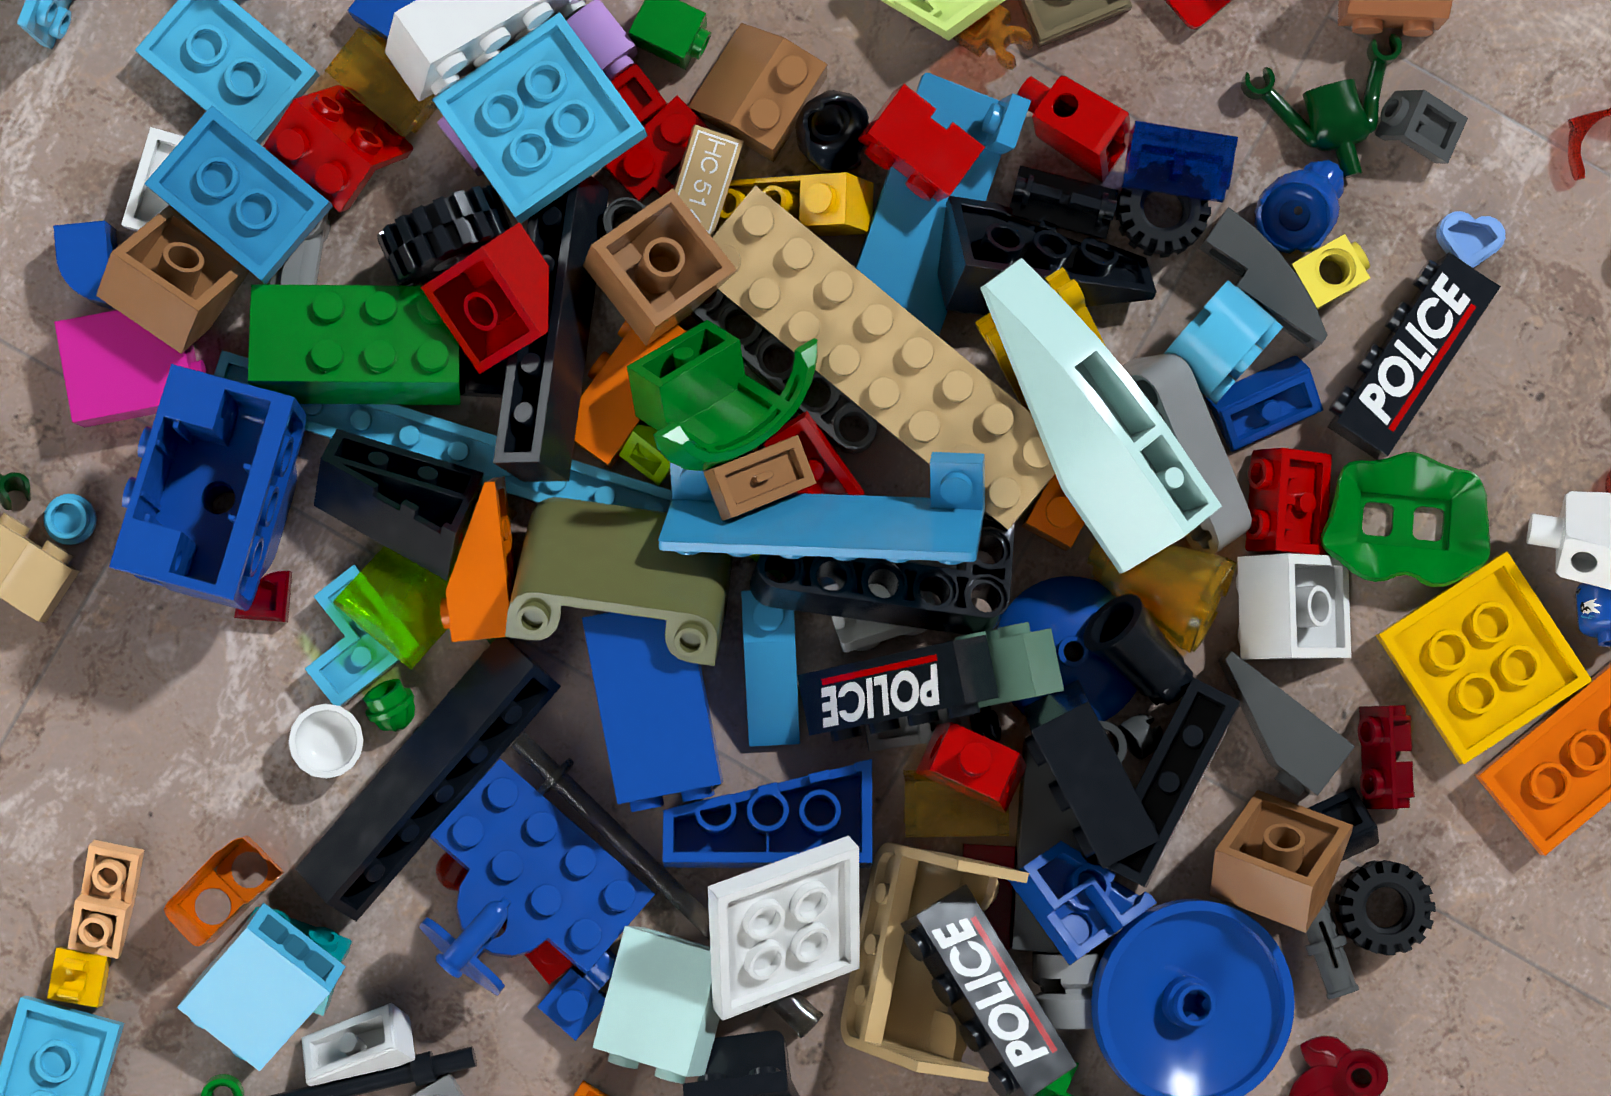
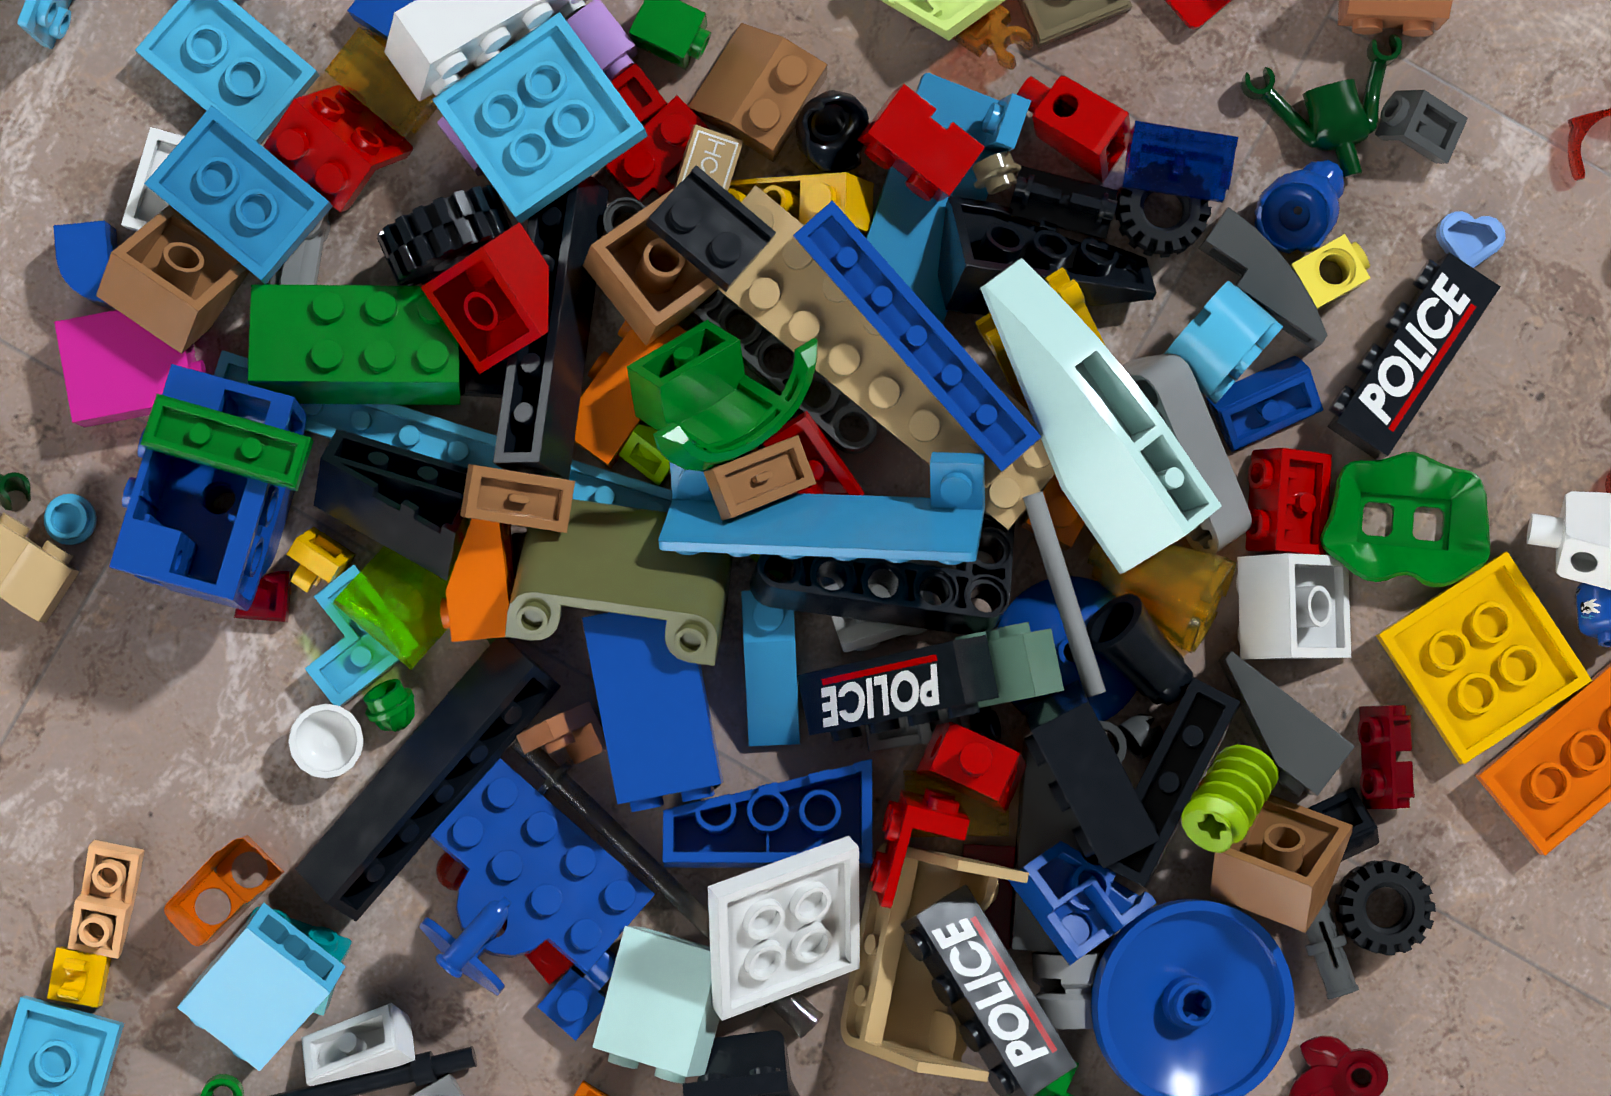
none -> green tile [141,394,314,492]
none -> yellow tile [286,527,356,593]
none -> medium nougat plate [460,464,575,533]
none -> nougat bracket [516,701,607,764]
none -> black plate [646,165,776,292]
none -> blue plate [793,200,1042,472]
none -> red bracket [869,787,970,909]
none -> dark tan plate [972,151,1021,195]
none -> light grey bar [1023,491,1106,697]
none -> lime piece [1181,744,1279,853]

